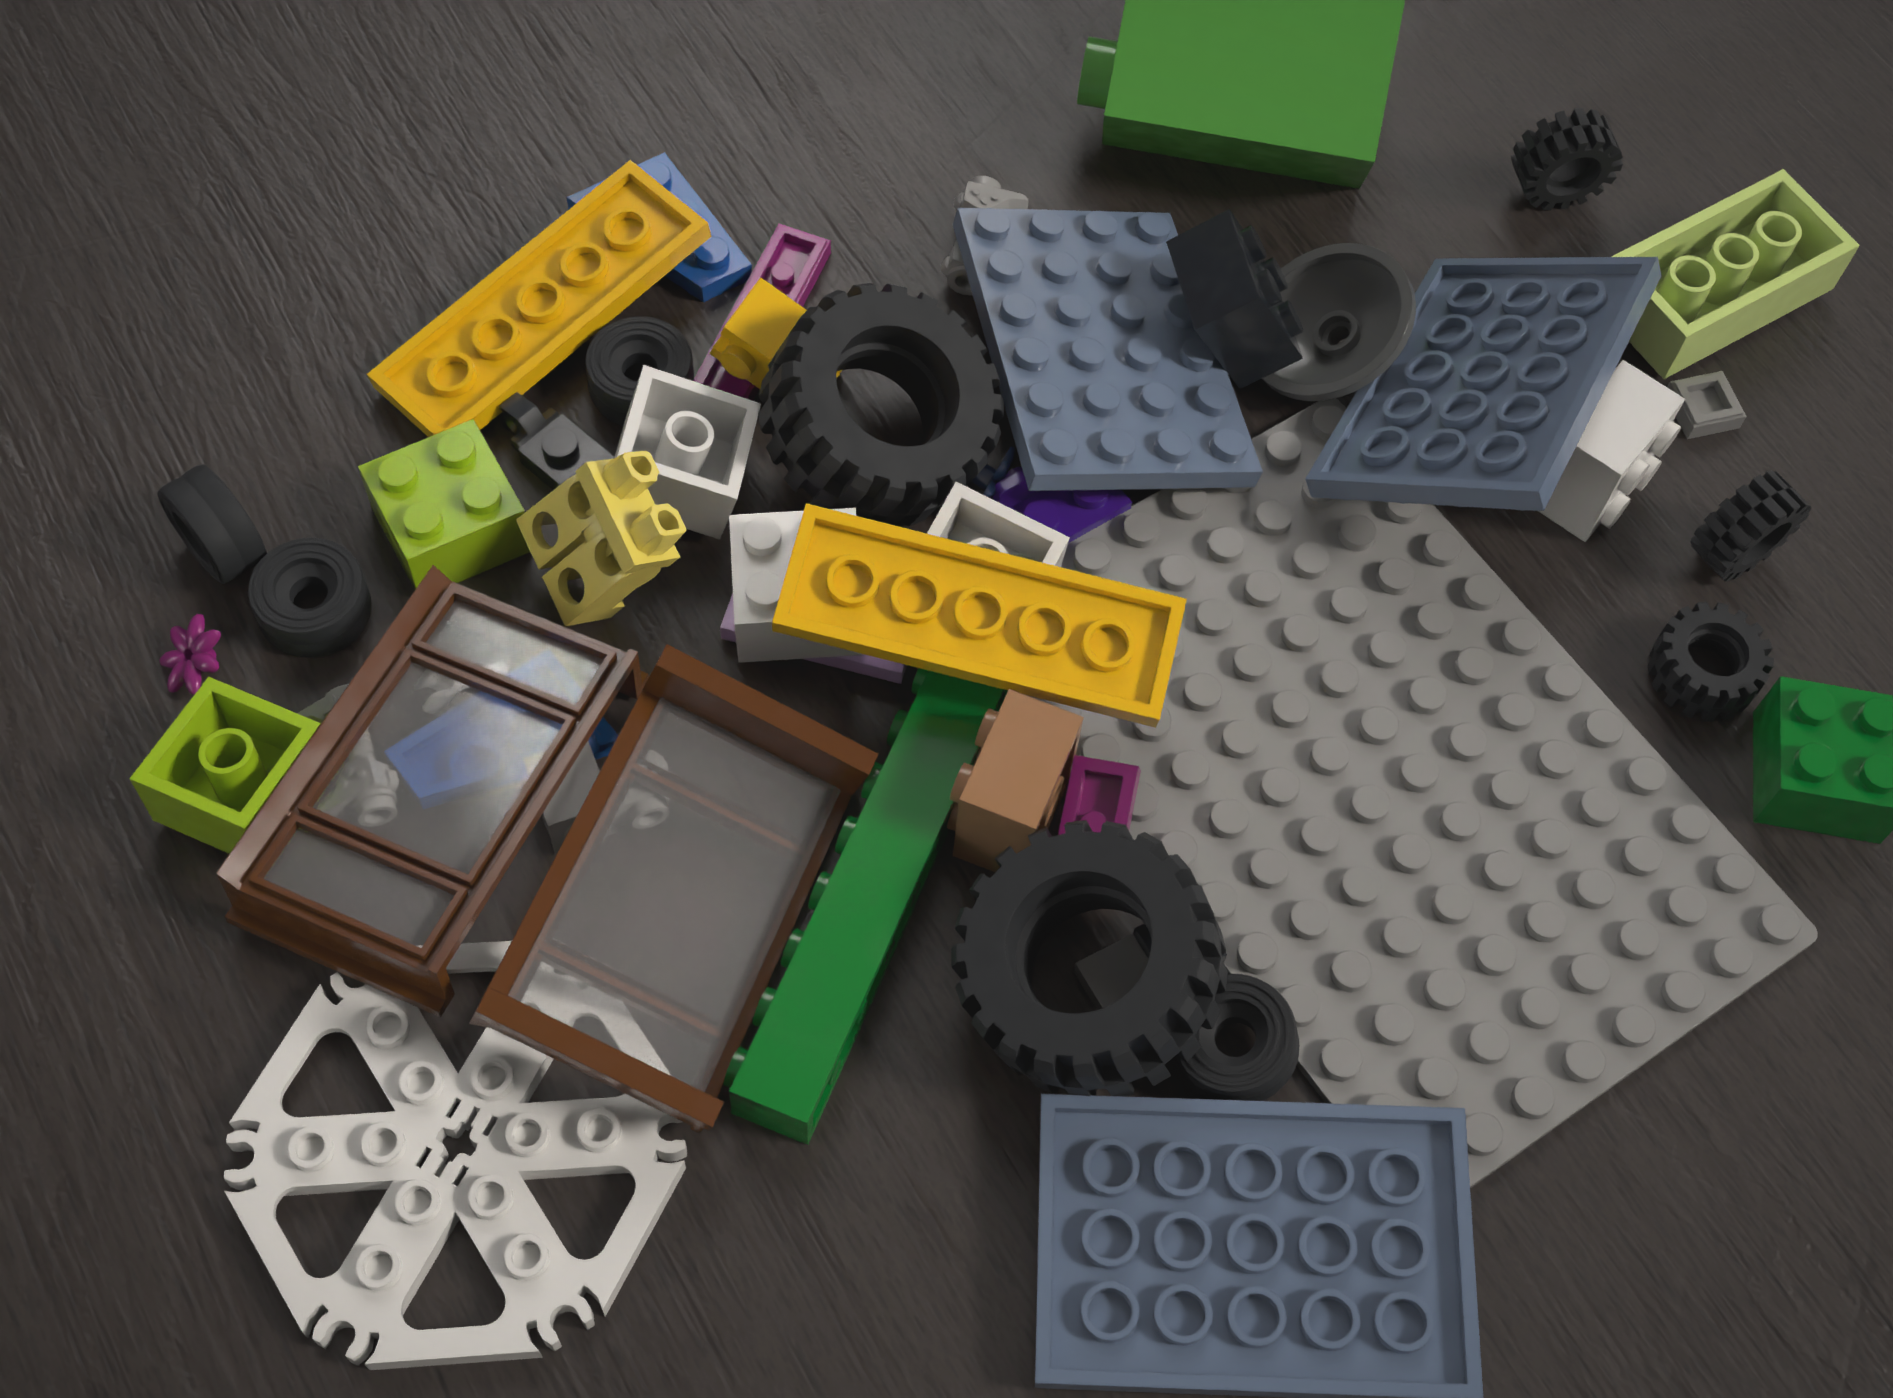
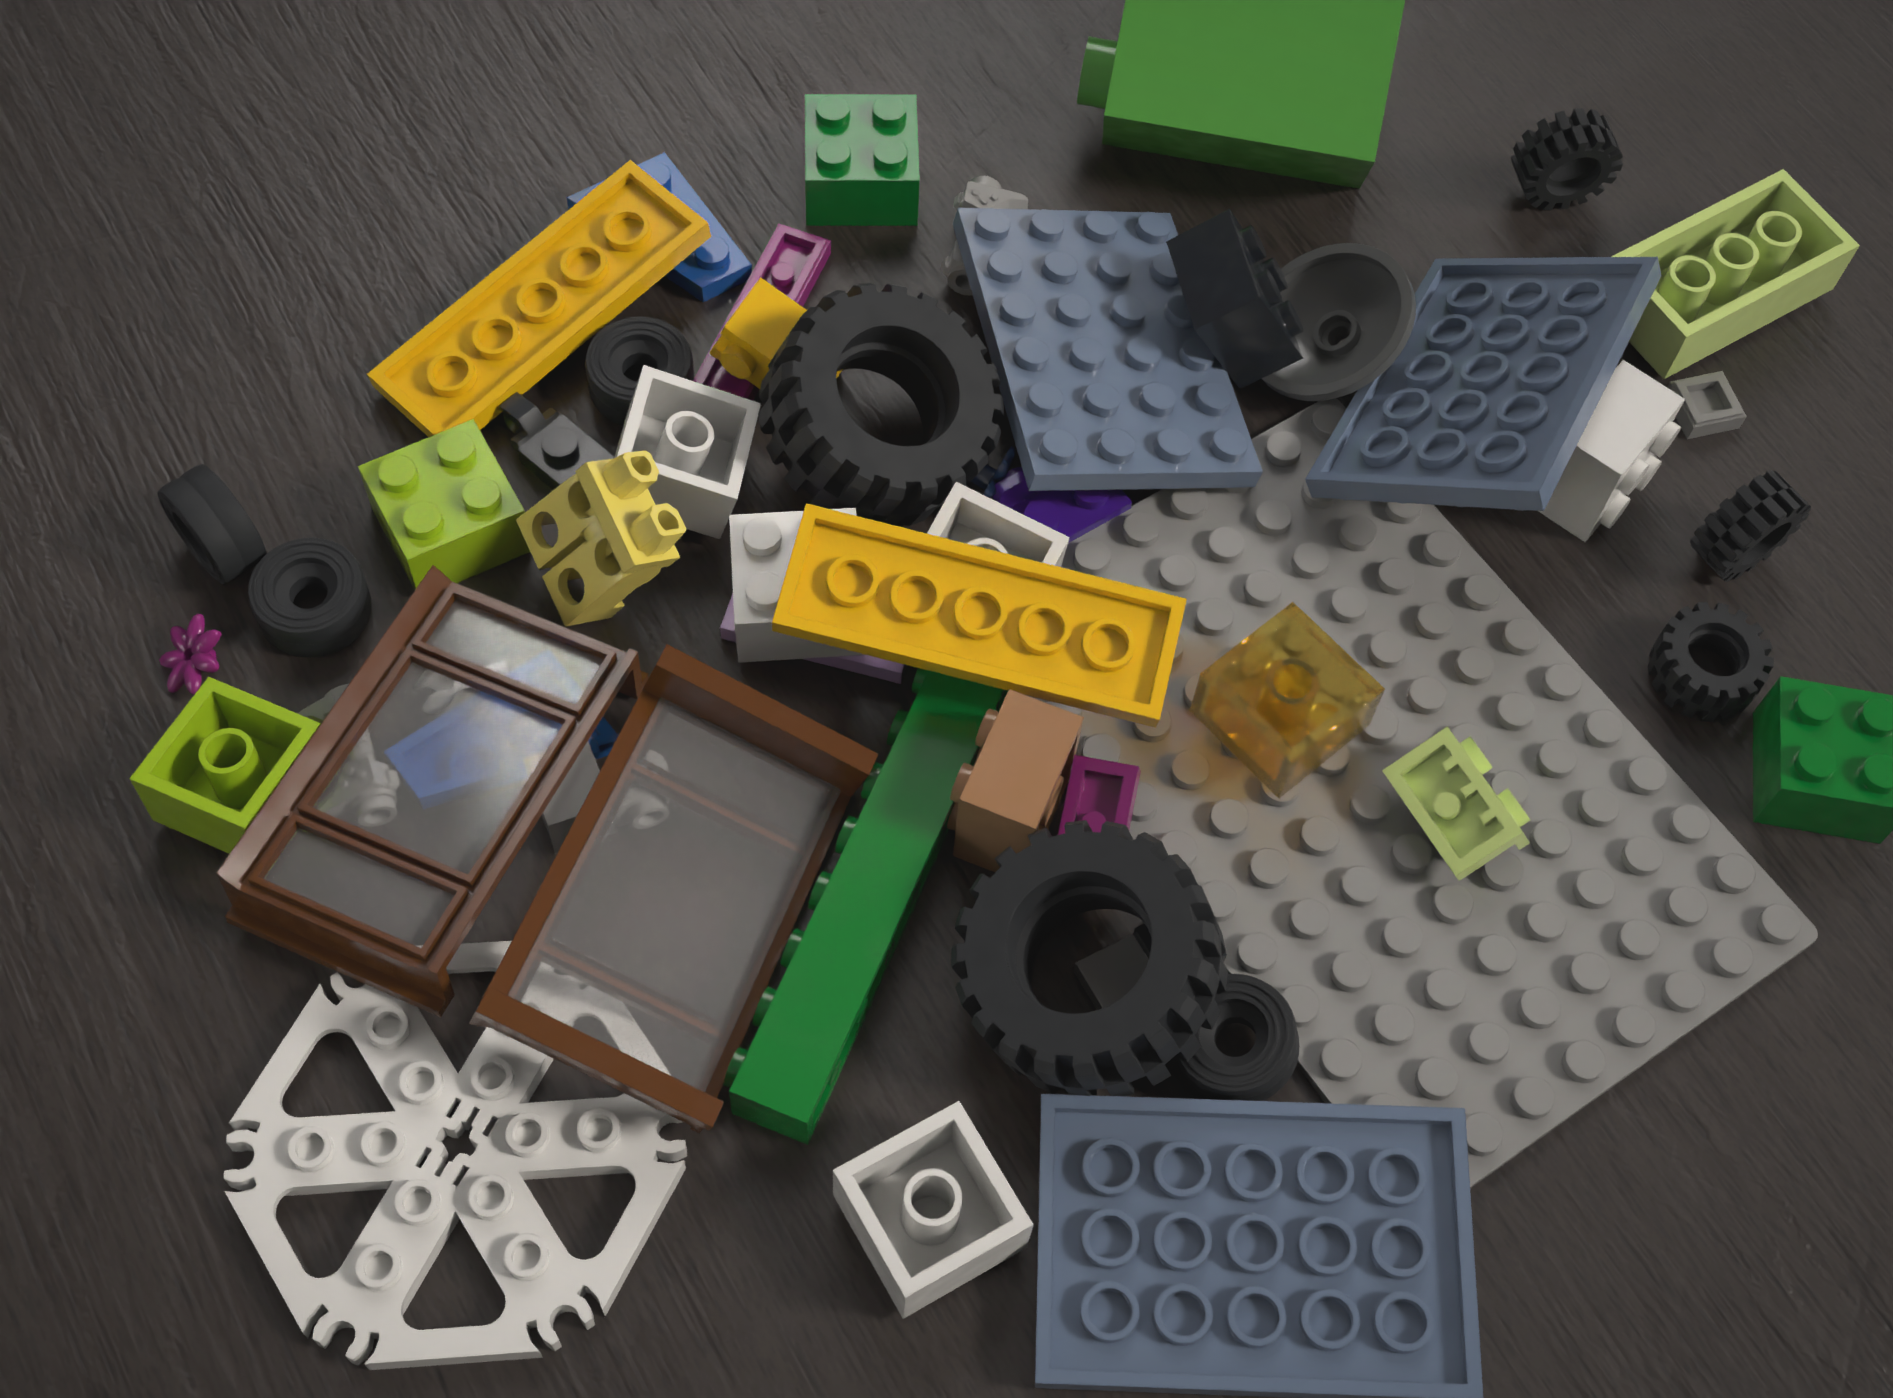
none -> green brick [805,94,920,226]
none -> white brick [833,1101,1033,1319]
none -> clear yellow brick [1189,602,1385,799]
none -> yellowish green bracket [1382,726,1531,881]

